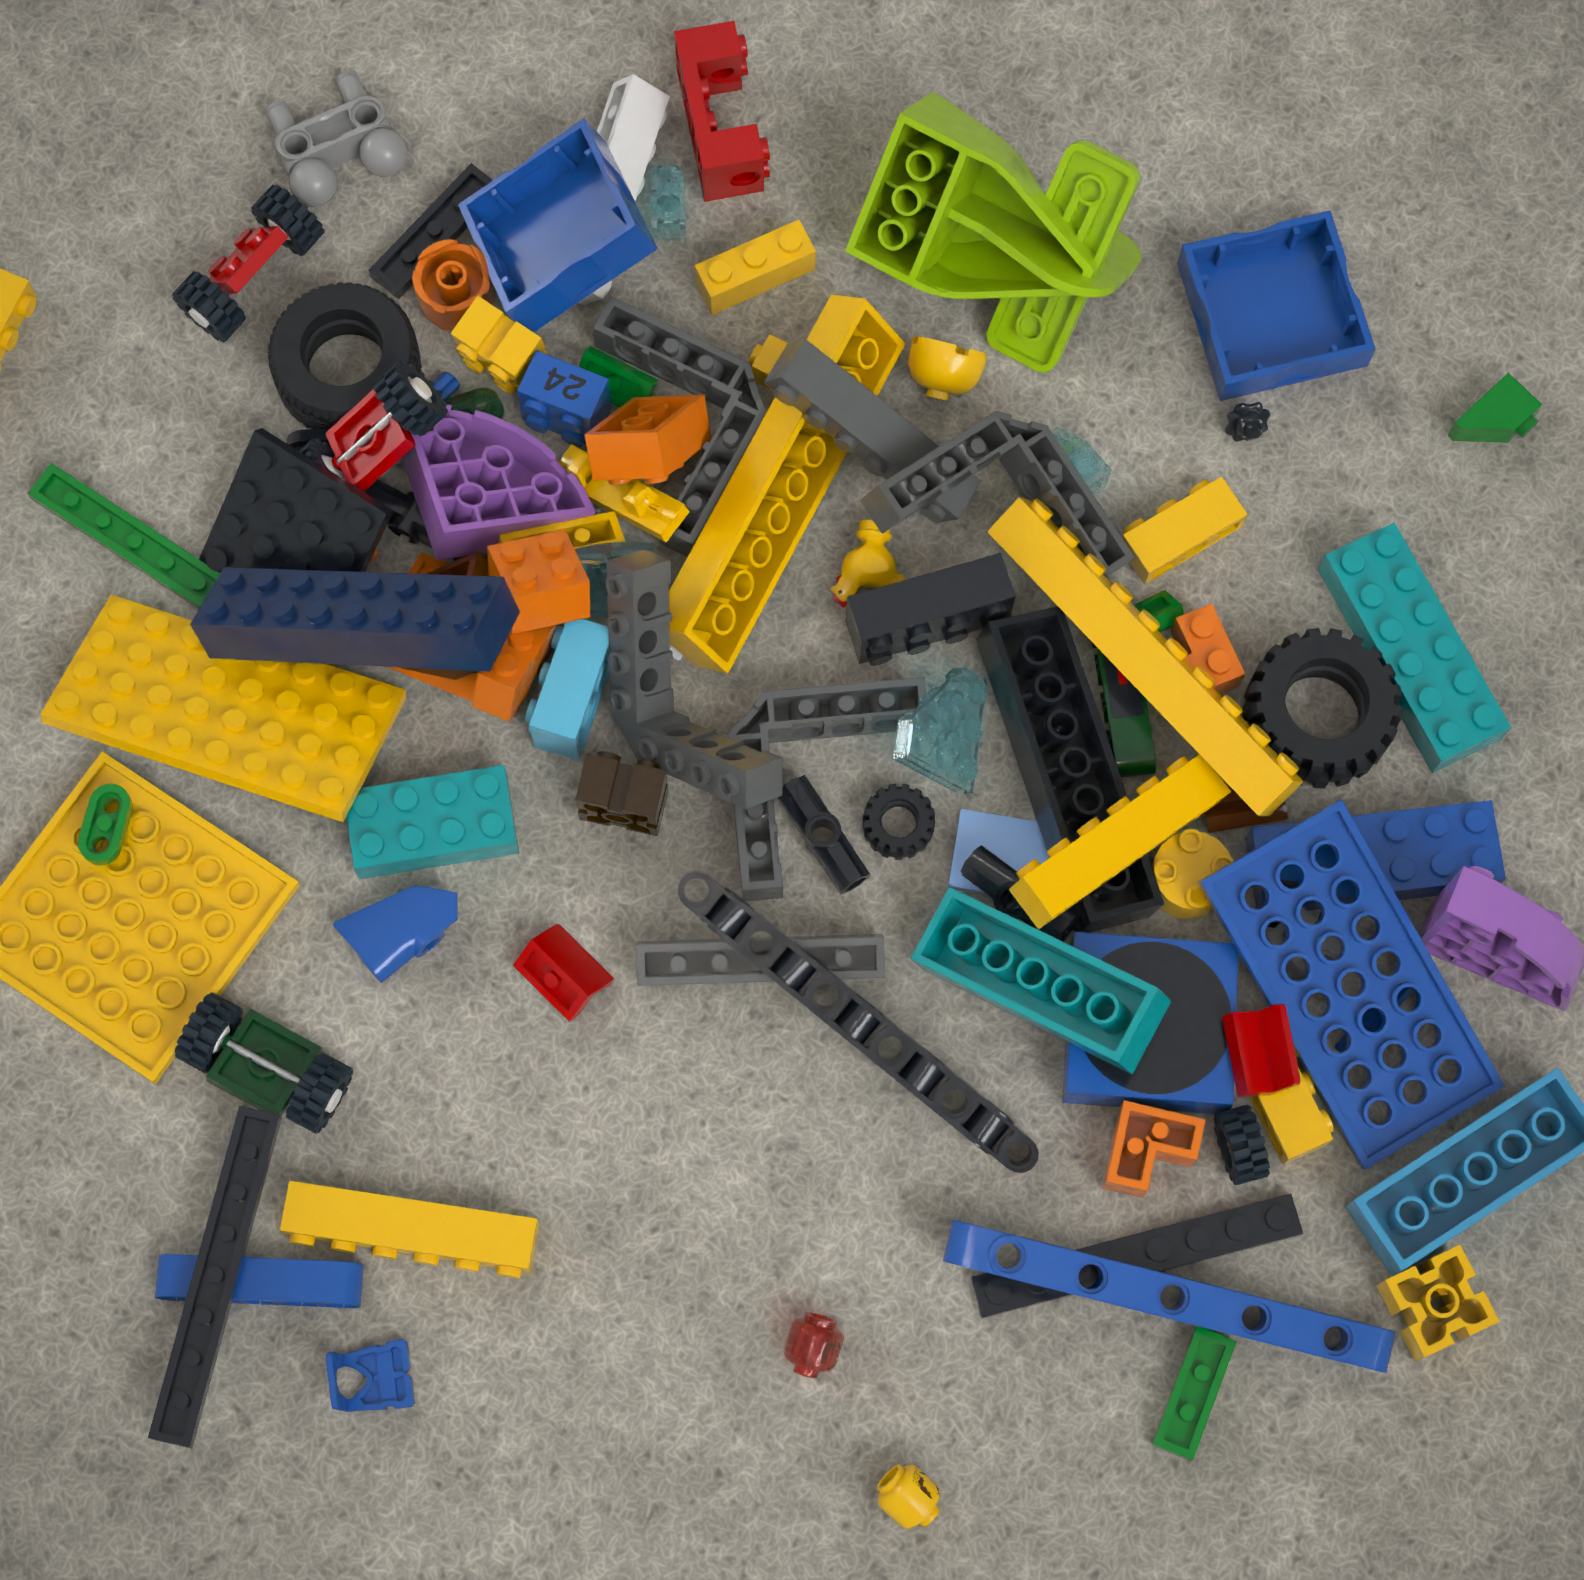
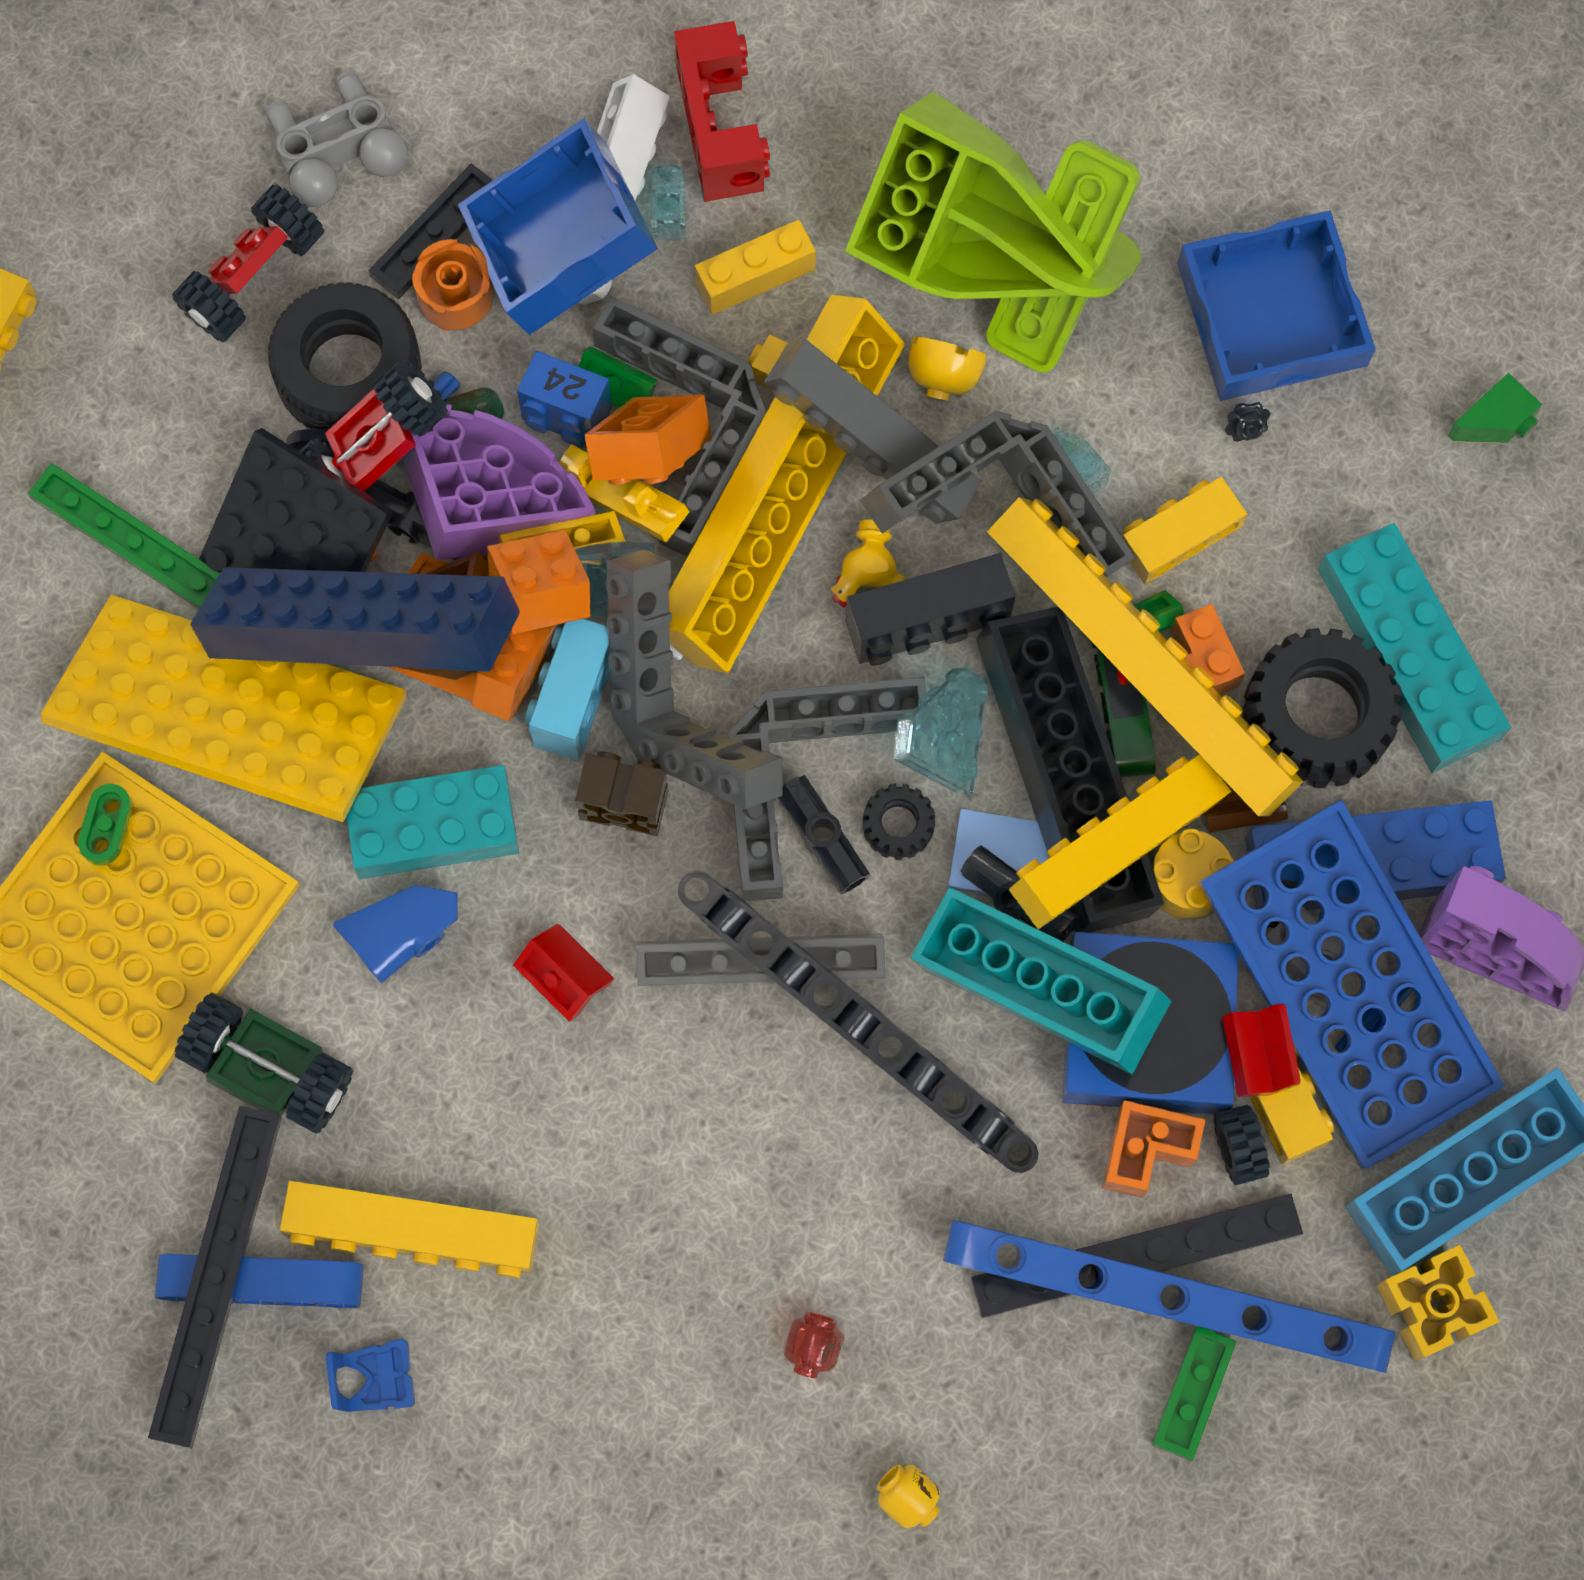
yellow brick [450,296,549,395] -> none

